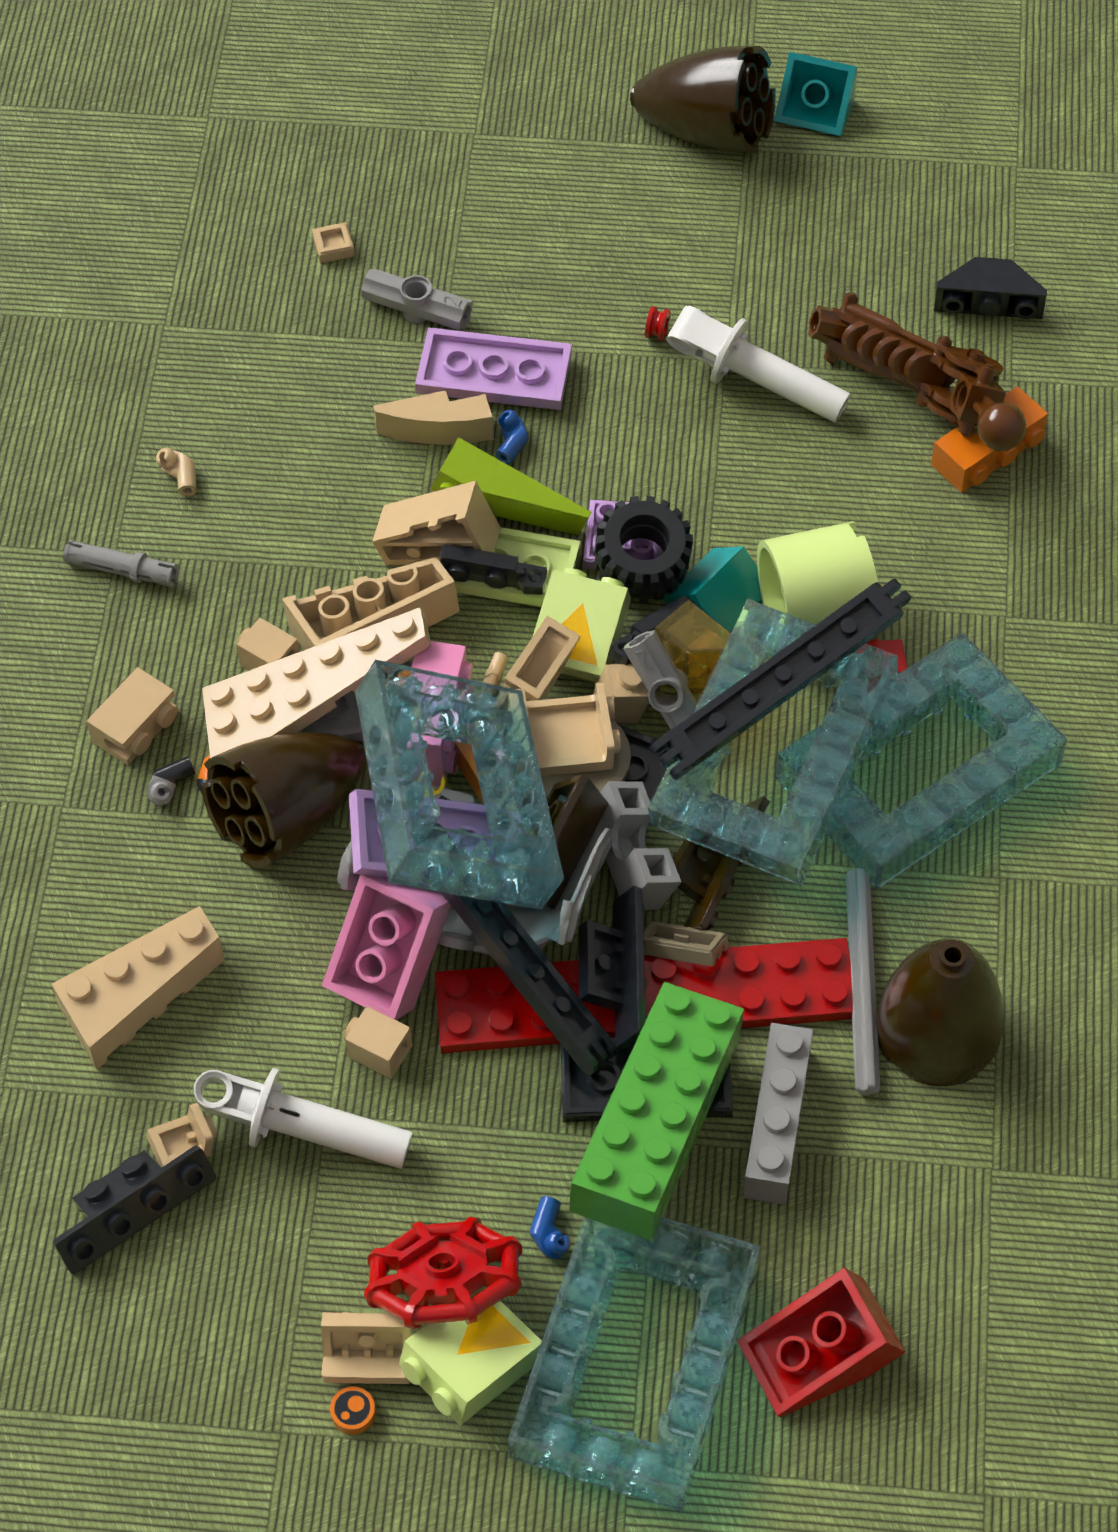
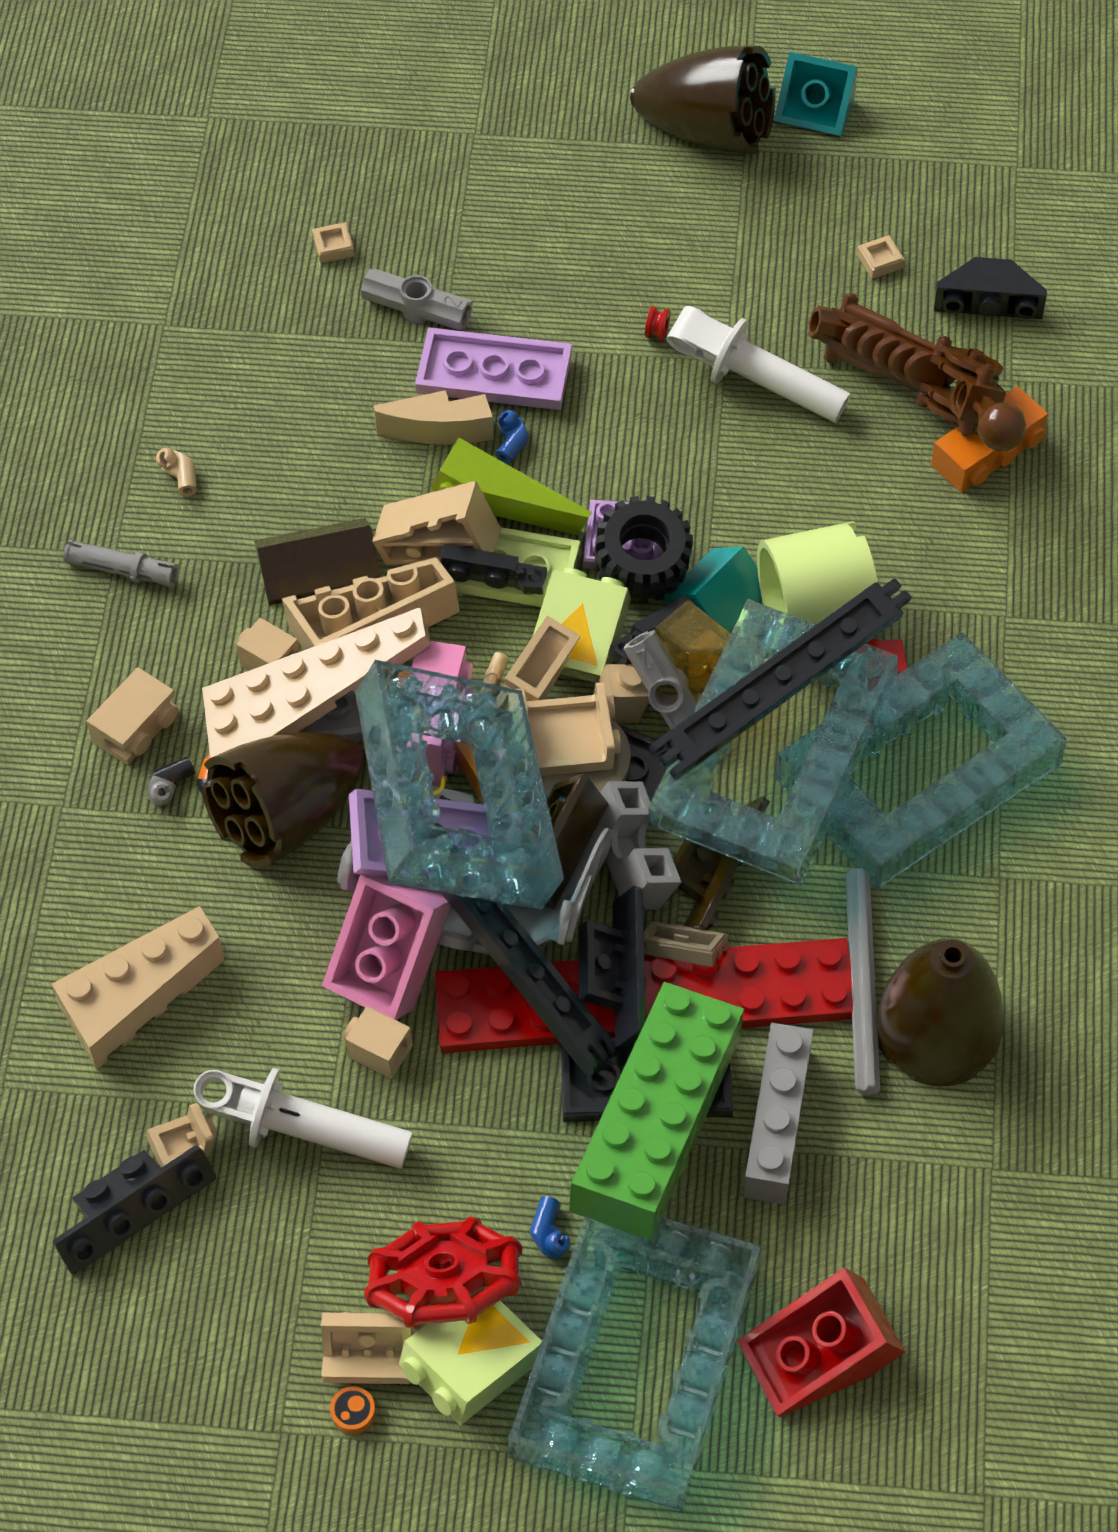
none -> dark brown slope [254,518,380,605]
none -> tan tile [856,235,905,279]

